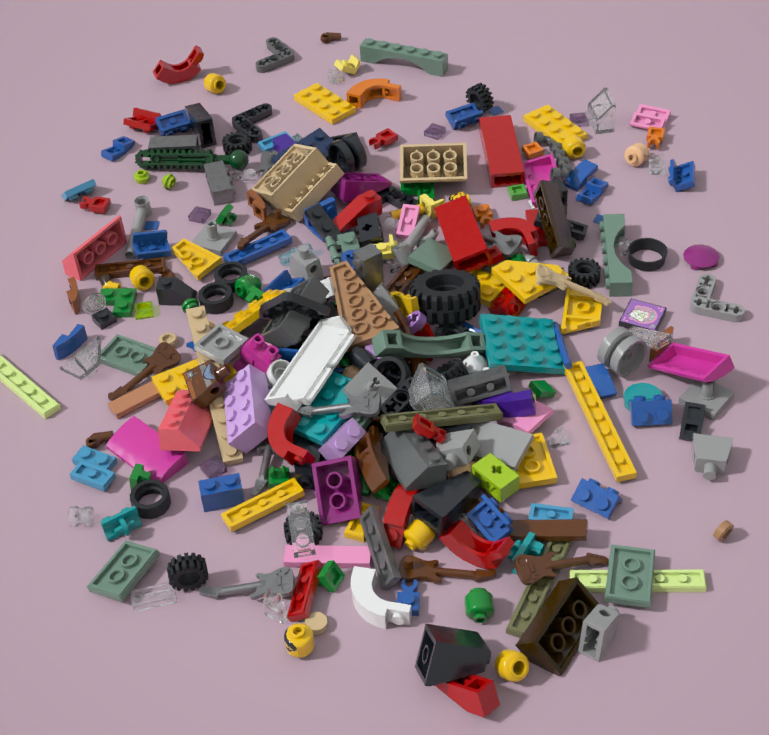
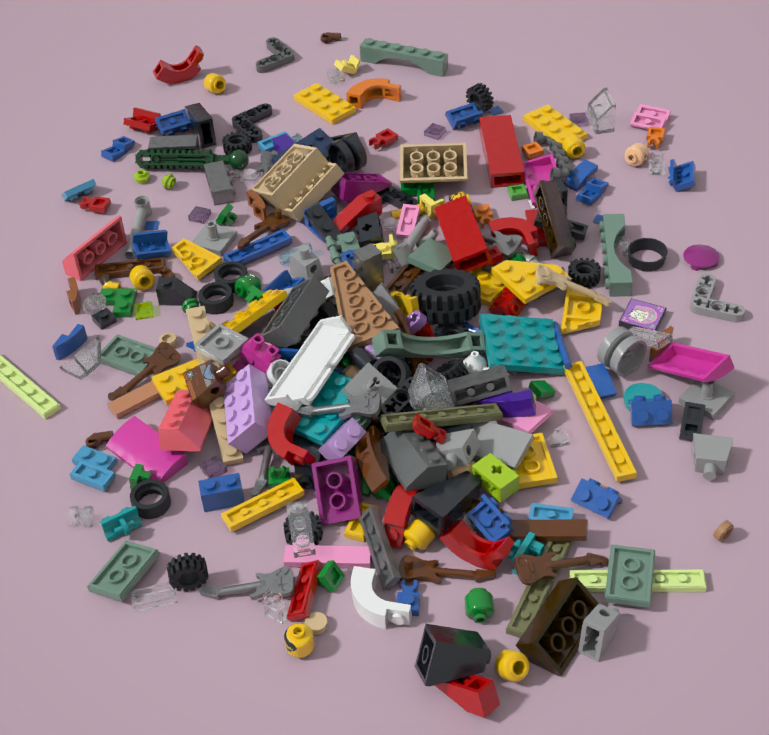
black beam [259,292,330,320] -> none

